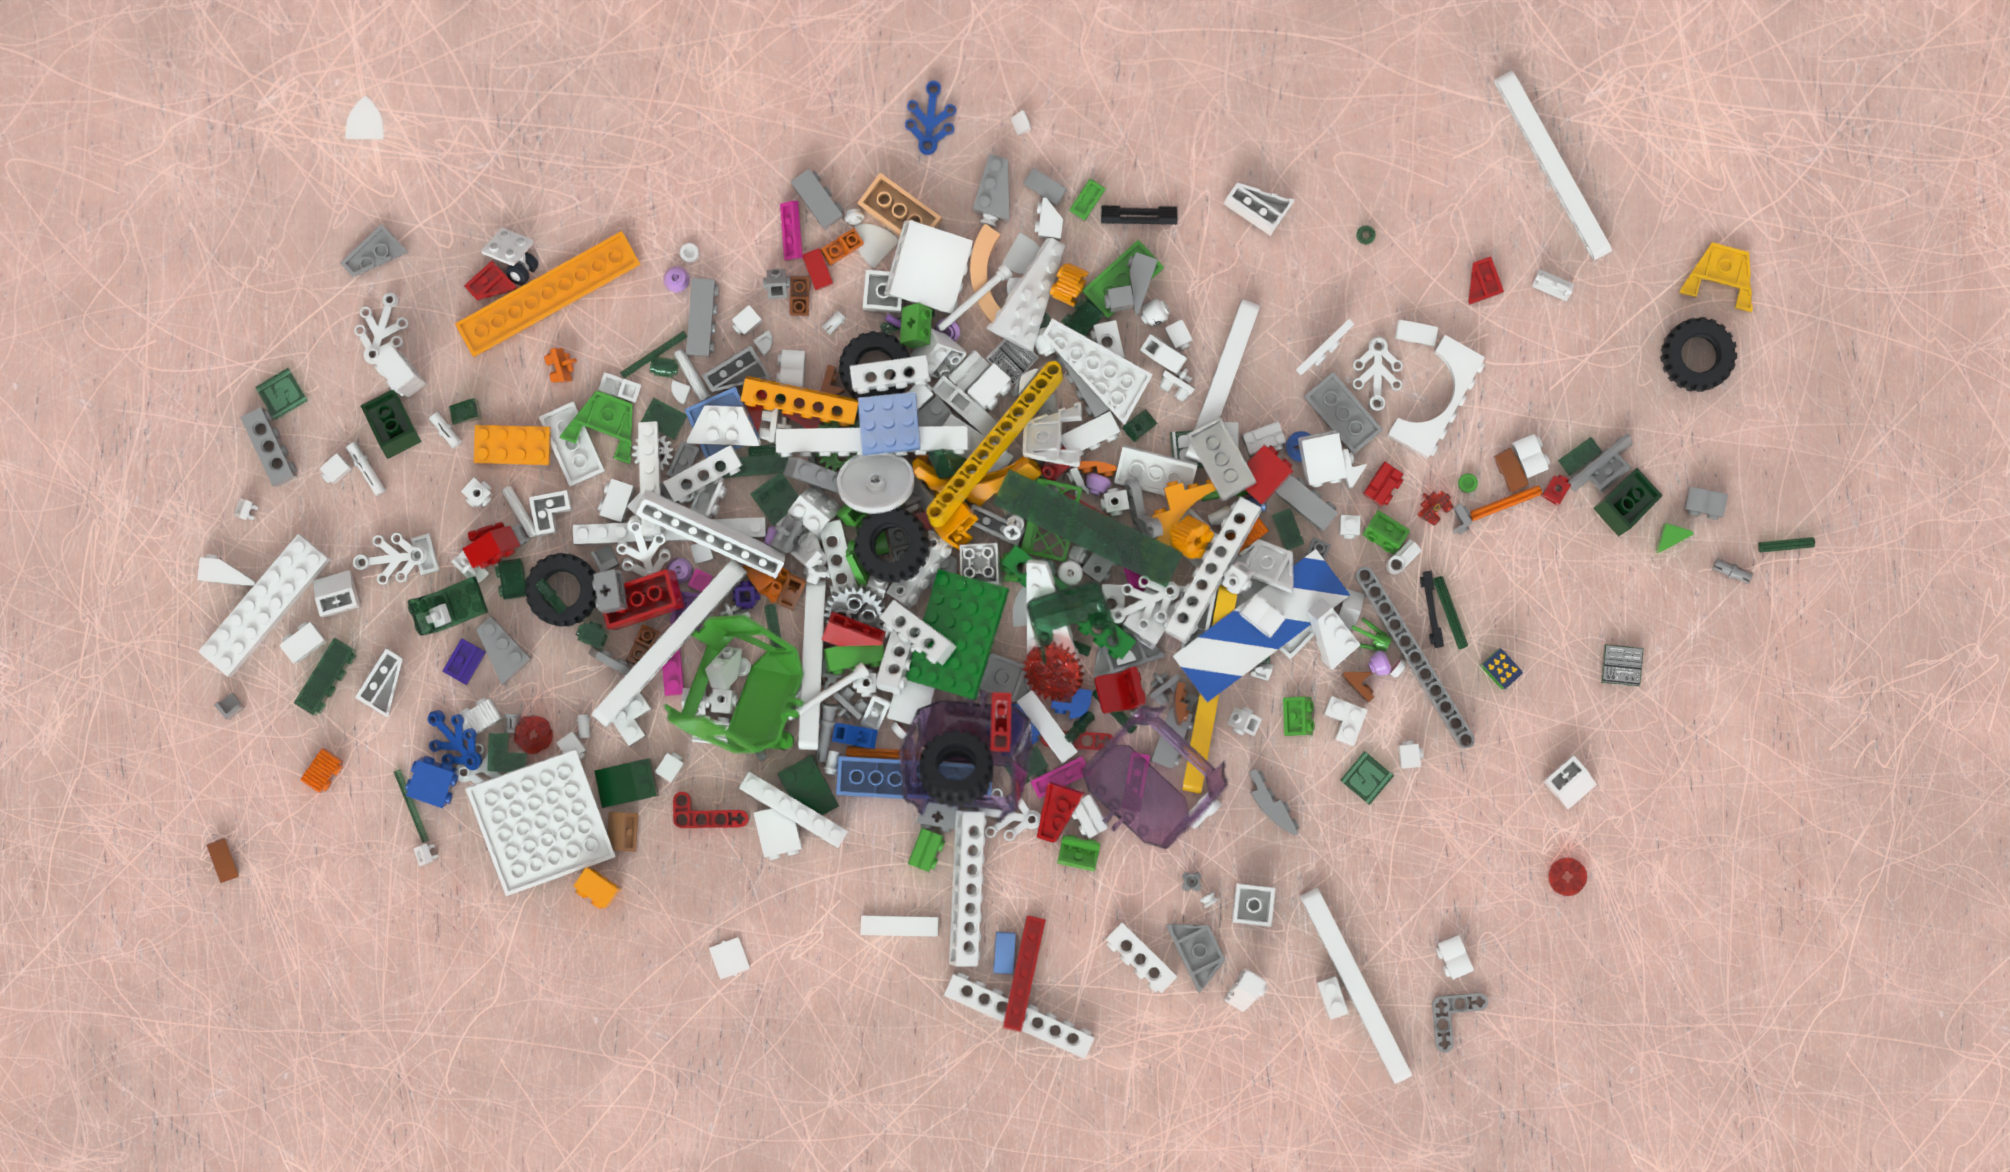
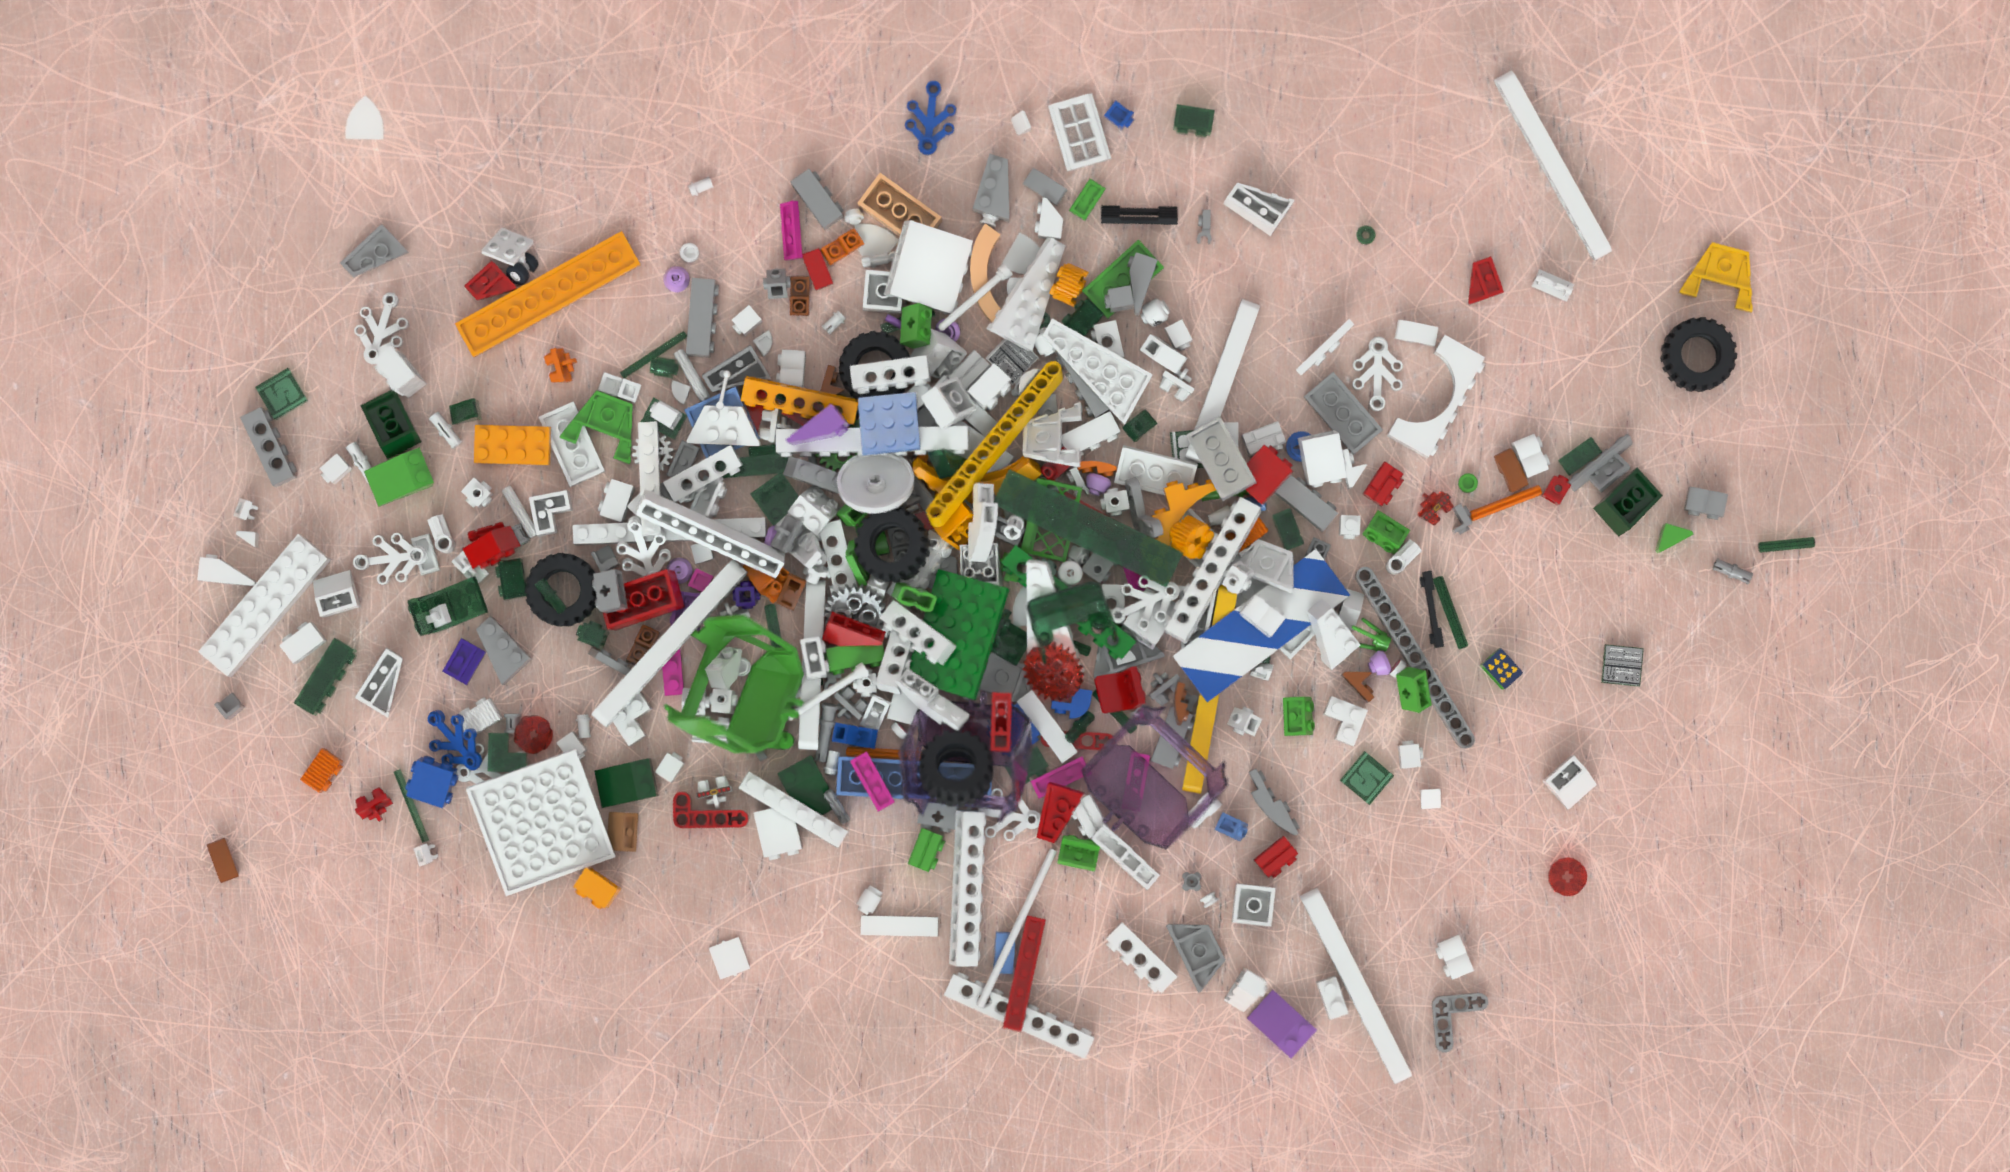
none -> white slope [236,531,259,548]
none -> red hips [355,787,393,822]
none -> bright green slope [364,447,434,507]
none -> white piece [427,514,455,554]
none -> white brick [650,400,683,430]
none -> white pin [688,176,713,196]
none -> white hips [696,776,733,809]
none -> white hinge [716,370,731,410]
none -> medium lavender slope [786,404,850,445]
none -> white brick [800,636,829,680]
none -> light grey axle [824,789,850,824]
none -> dark pink plate [850,752,895,812]
none -> white brick [856,885,883,915]
none -> white axle [861,251,896,267]
none -> bright green brick [891,582,937,612]
none -> white slope [896,668,969,731]
none -> white brick [921,376,978,429]
none -> white slope [968,483,998,562]
none -> white piece [976,848,1057,1008]
none -> clear green bracket [991,608,1027,666]
none -> white piece [1048,93,1111,171]
none -> white slope [1091,824,1160,890]
none -> blue bracket [1104,101,1134,130]
none -> clear green brick [1173,104,1215,138]
none -> light grey plate [1197,210,1212,244]
none -> medium blue bracket [1215,812,1248,841]
none -> medium lavender slope [1247,990,1317,1058]
none -> red brick [1253,836,1298,878]
none -> bright green brick [1396,667,1432,713]
none -> white slope [1420,789,1441,809]

